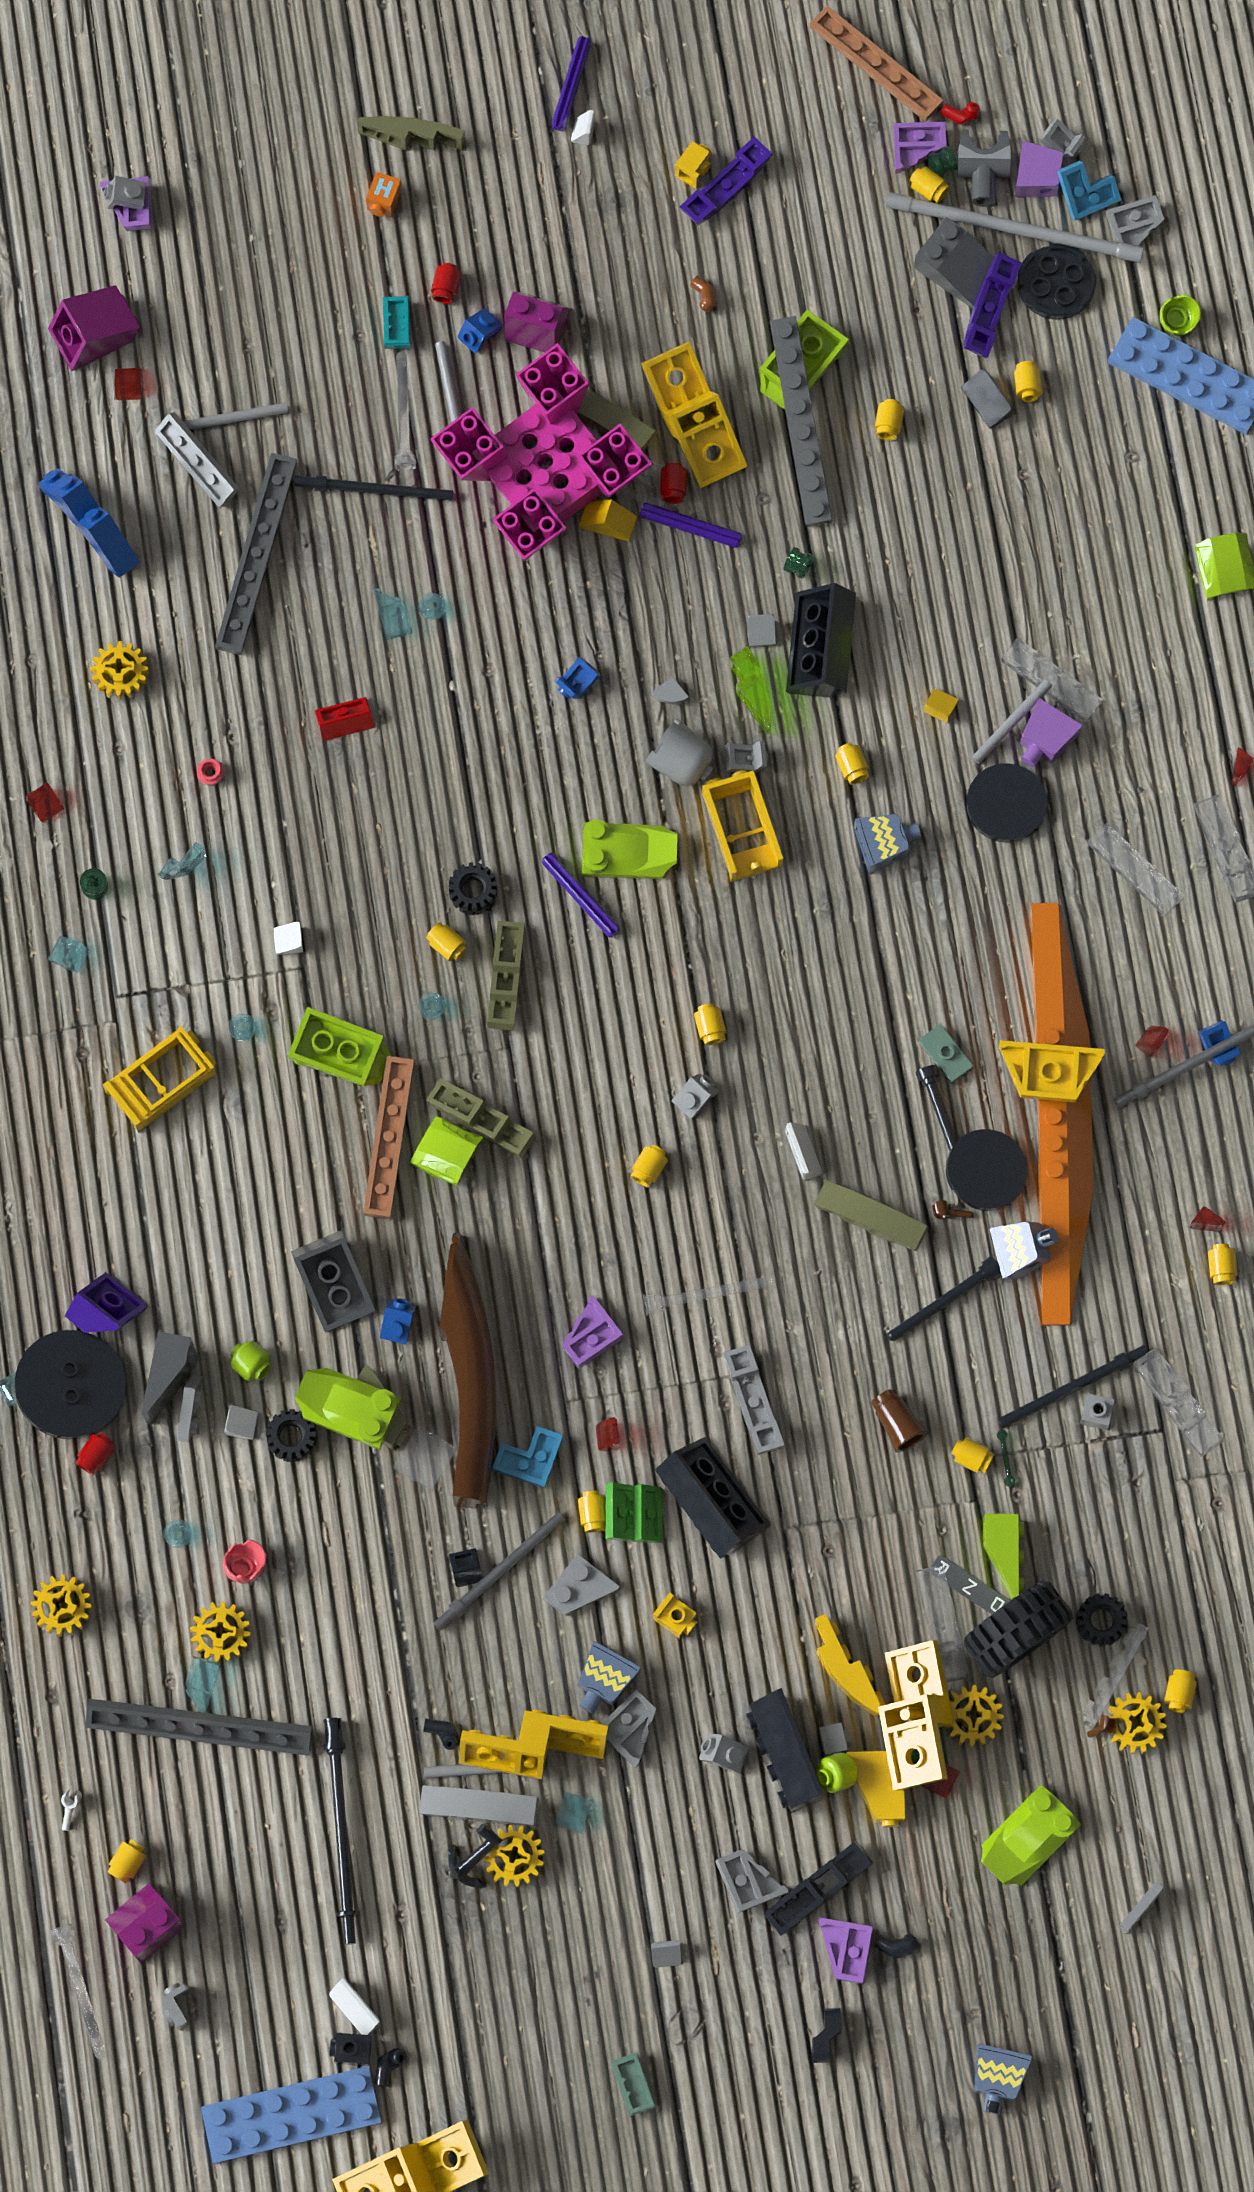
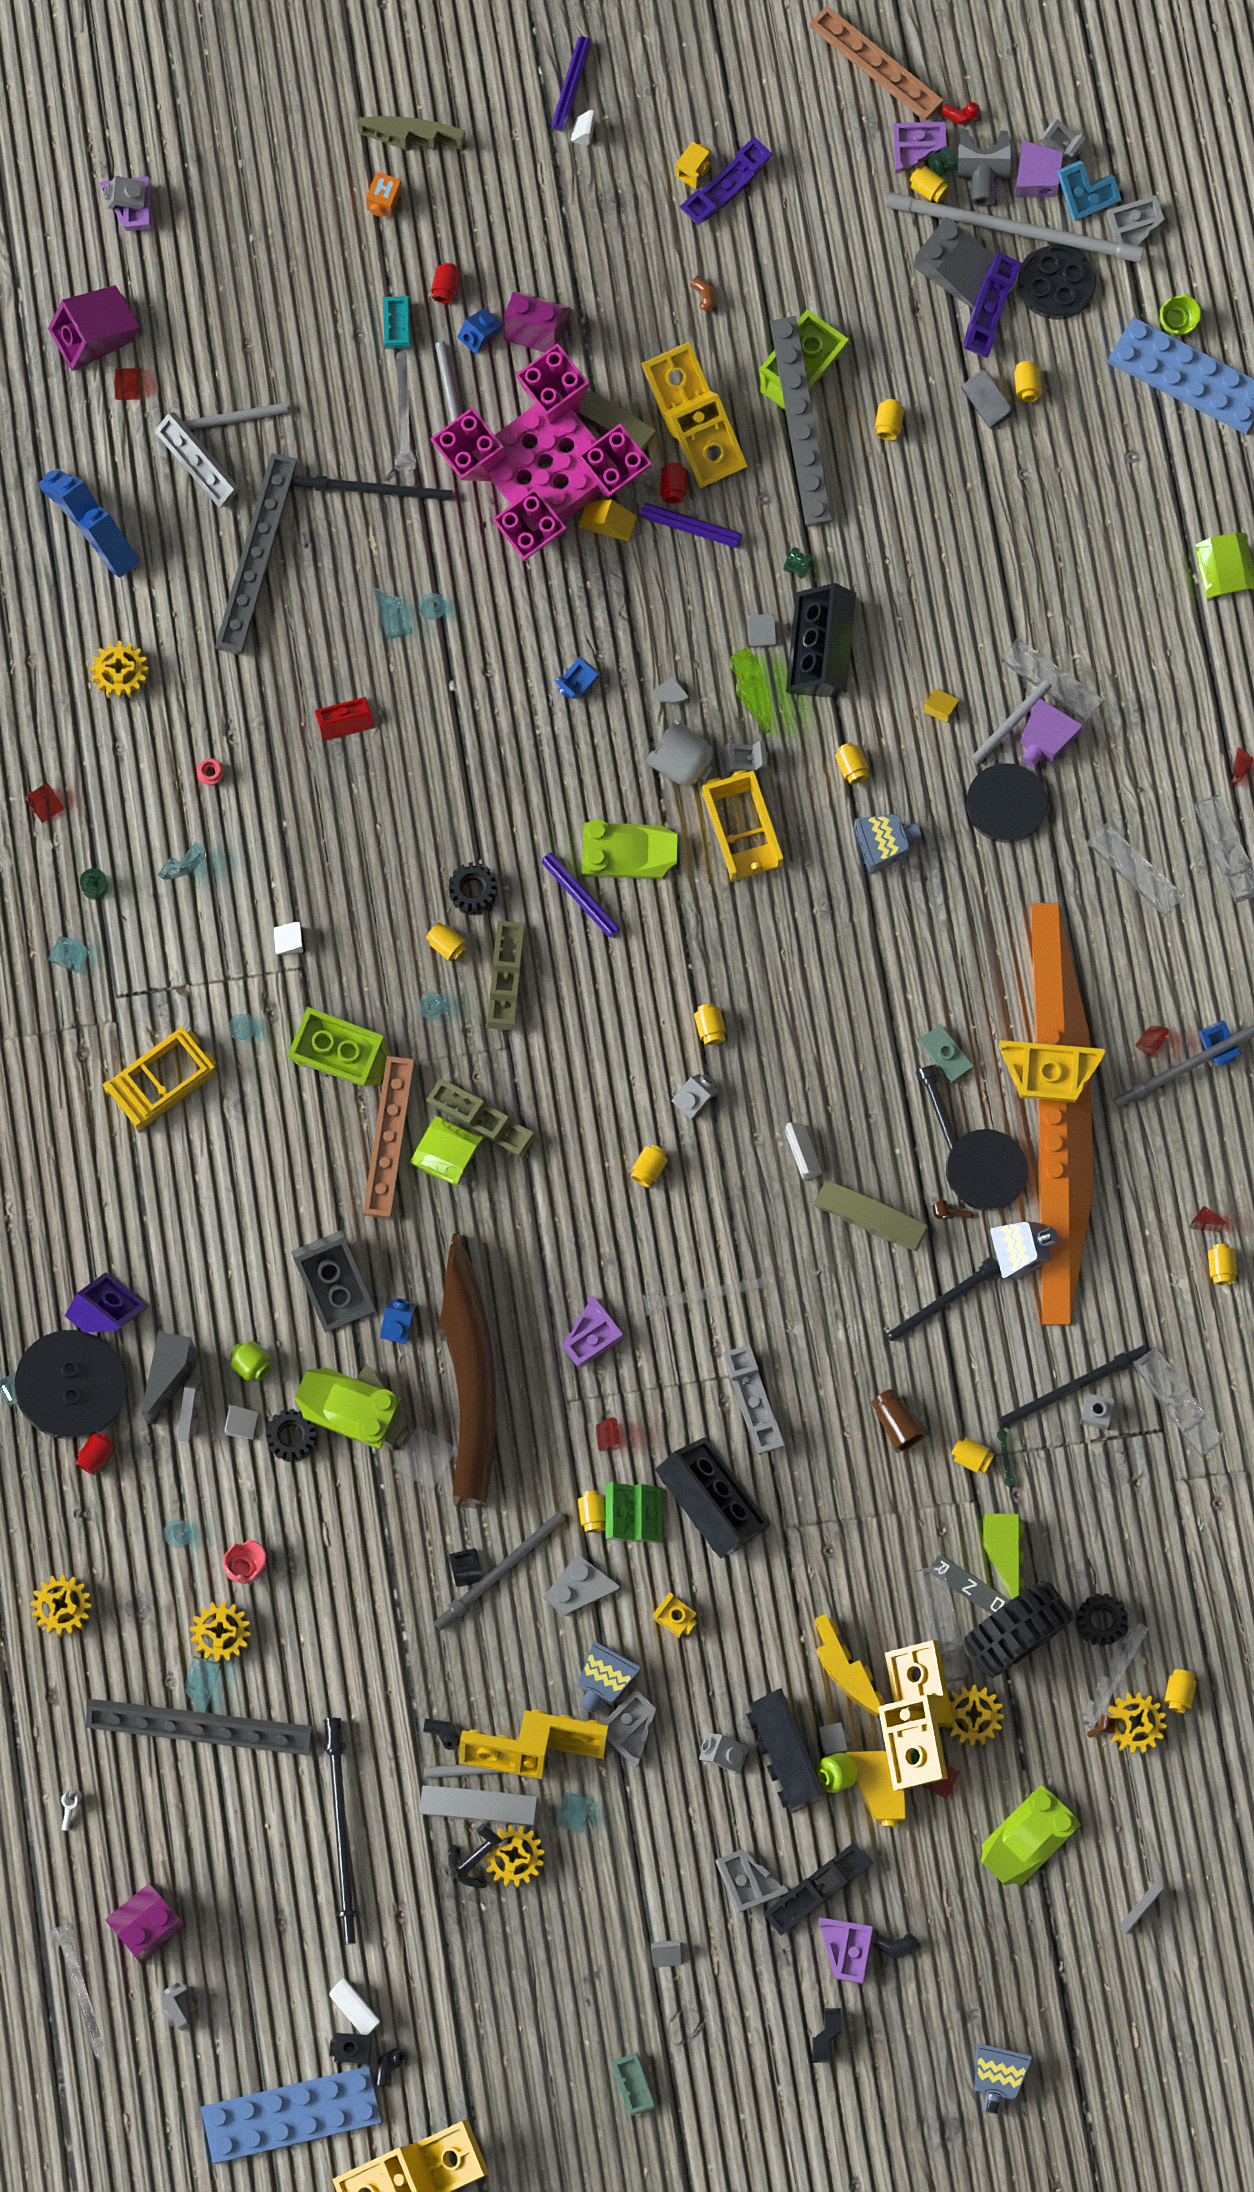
yellow brick [108,1839,147,1884] -> none
dark azure plate [492,1426,563,1488] -> none

